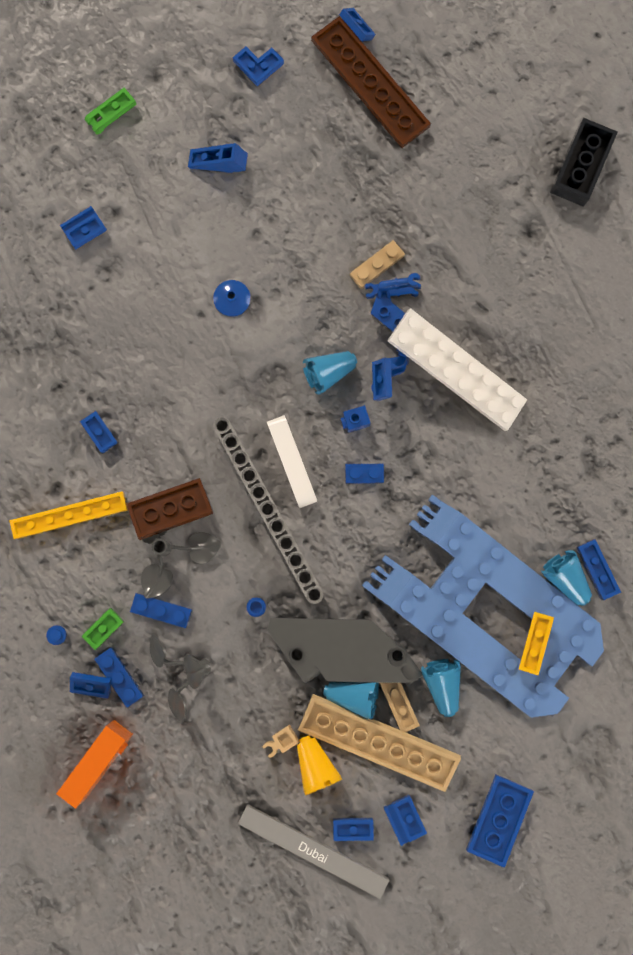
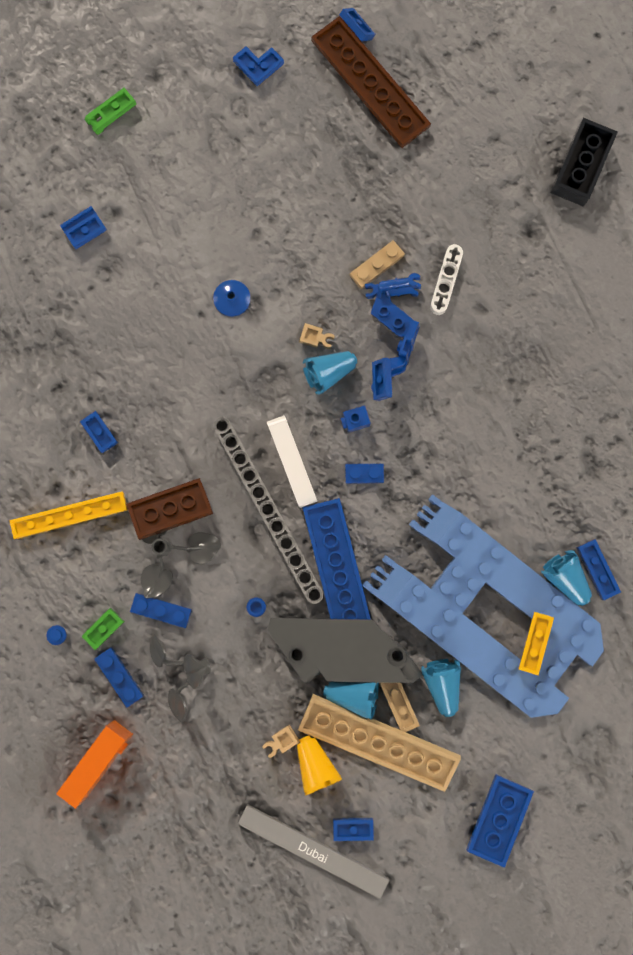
blue plate [70,672,111,699] -> none
blue slope [188,143,248,173] -> none
blue plate [384,795,427,846] -> none
white plate [387,308,527,431] -> none
none -> tan plate [299,323,335,349]
none -> blue plate [302,498,371,619]
none -> white beam [430,244,463,315]

